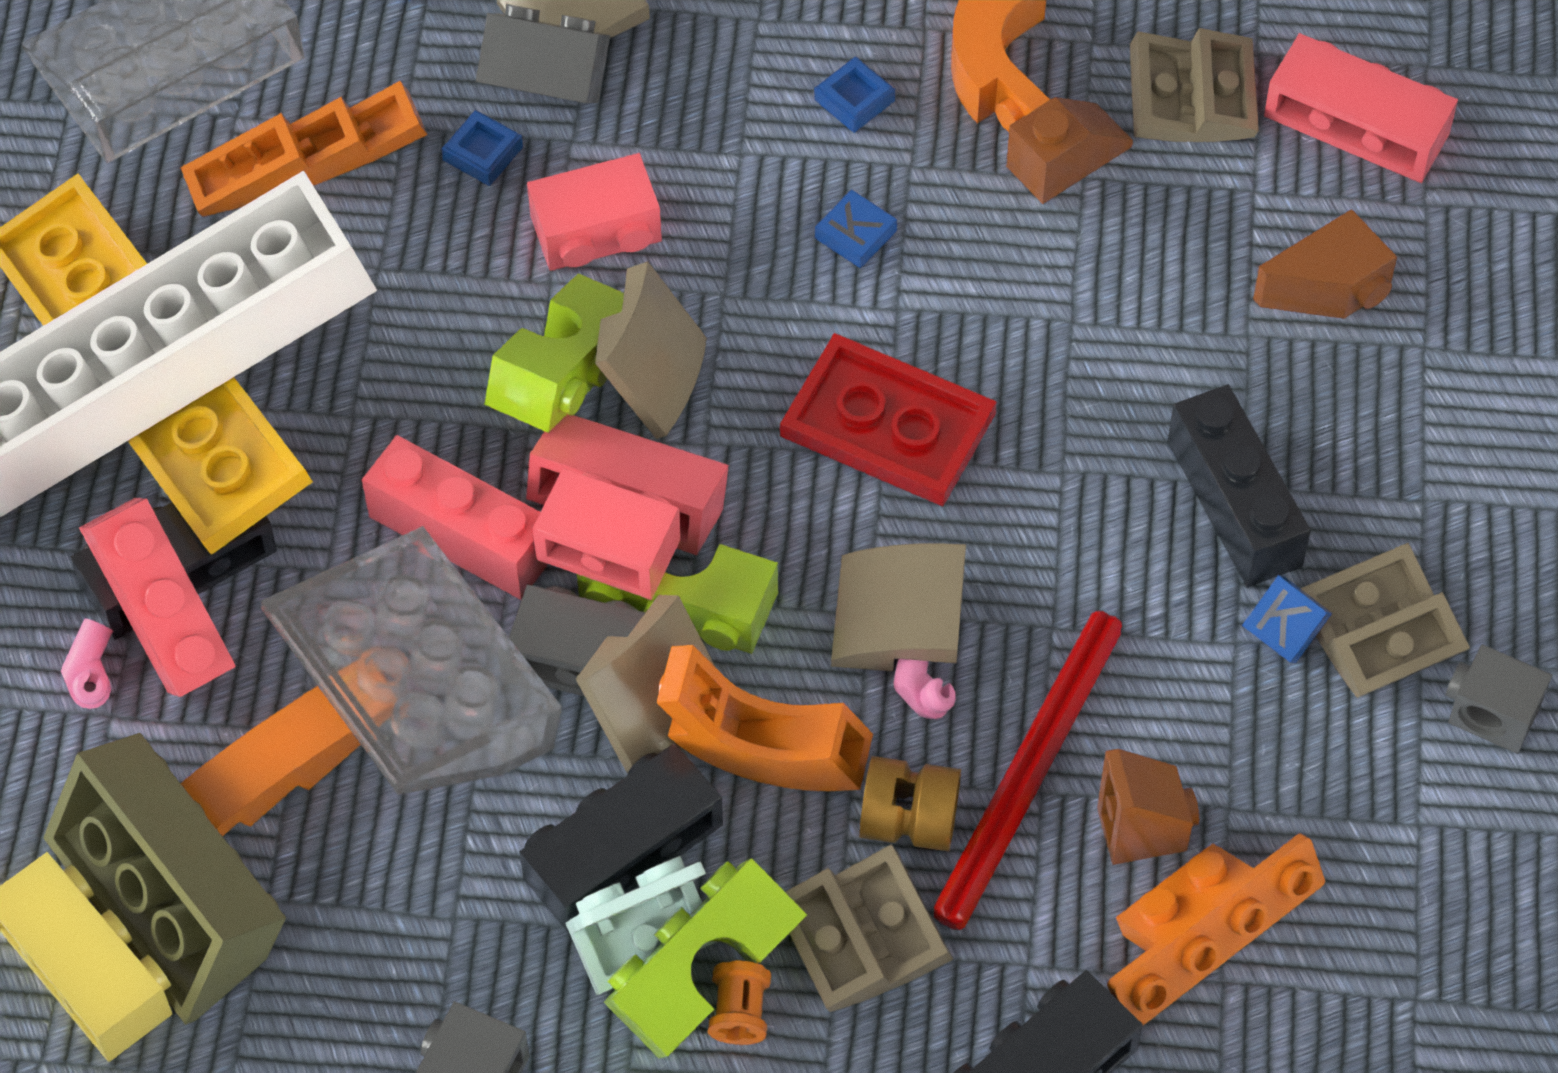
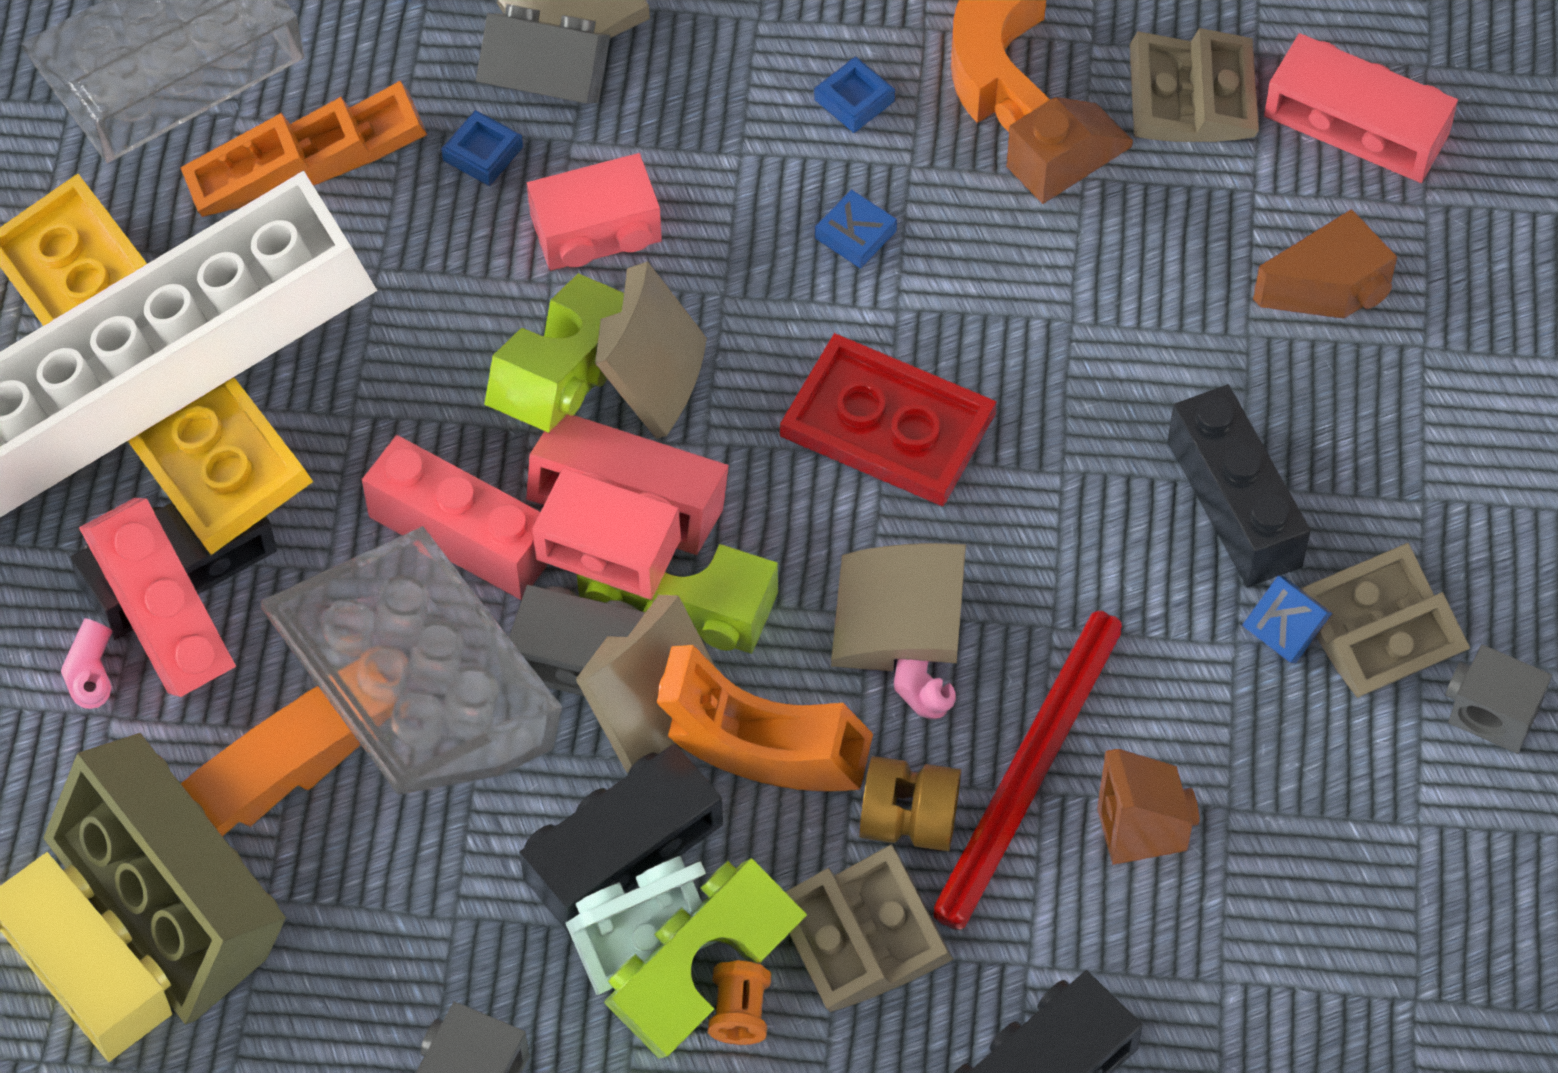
orange bracket [1107,833,1325,1026] -> none

